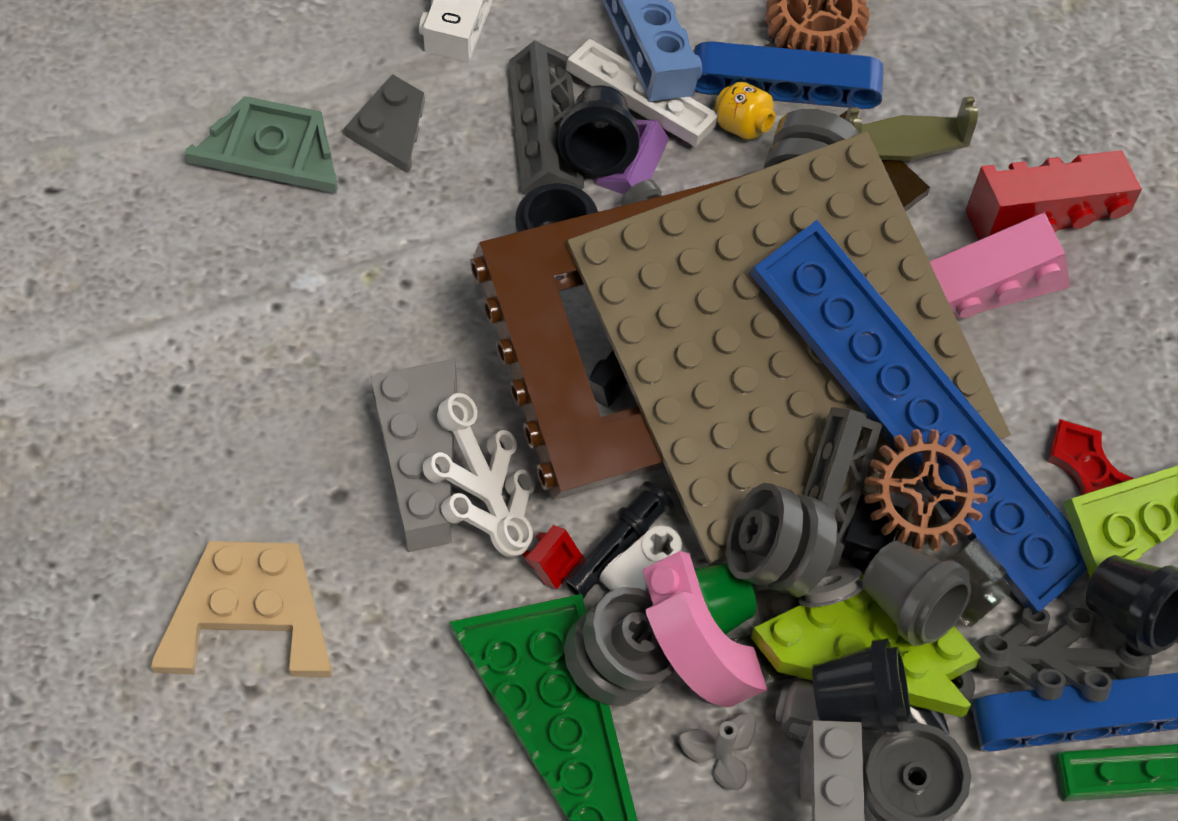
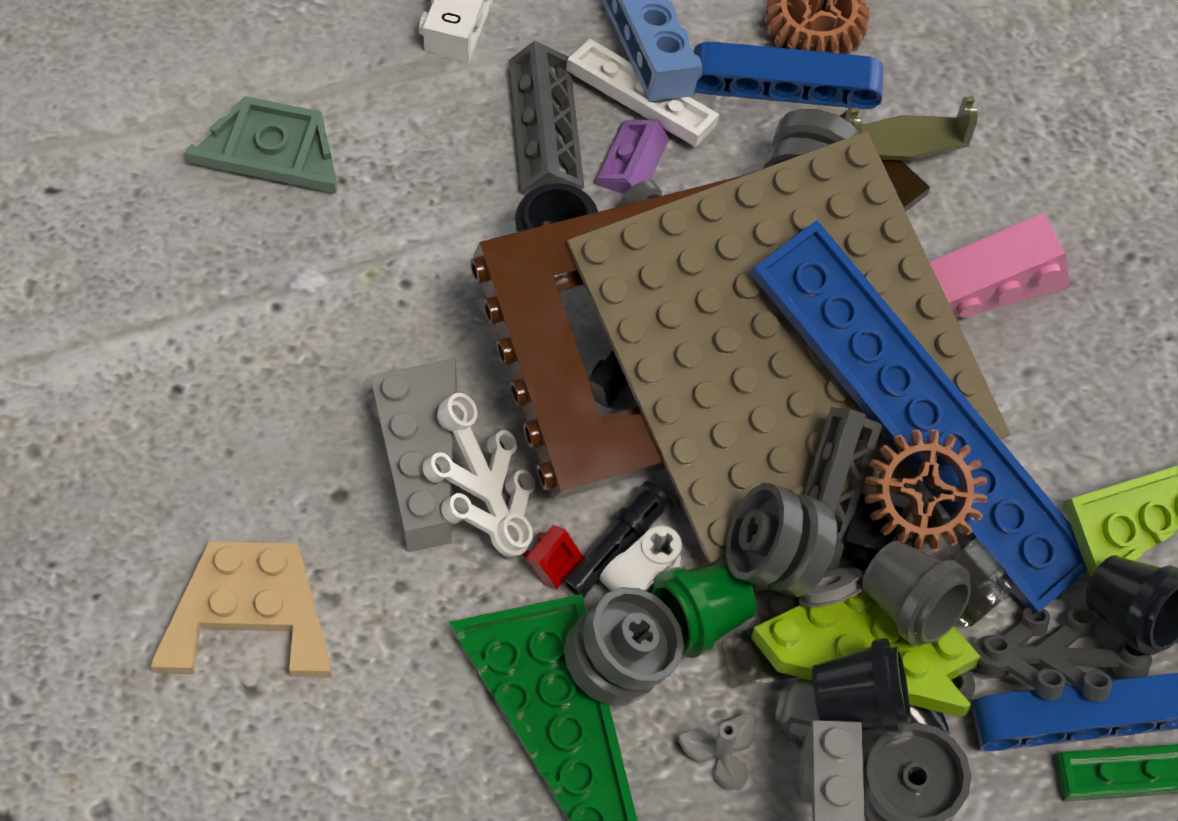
dark grey wing [345,74,425,173] -> none
black piece [558,85,640,177] -> none
bright pink arch [643,551,767,707] -> none
yellow head [715,82,776,140] -> none
wedge [965,150,1142,240] -> none
red tile [1047,419,1134,495] -> none

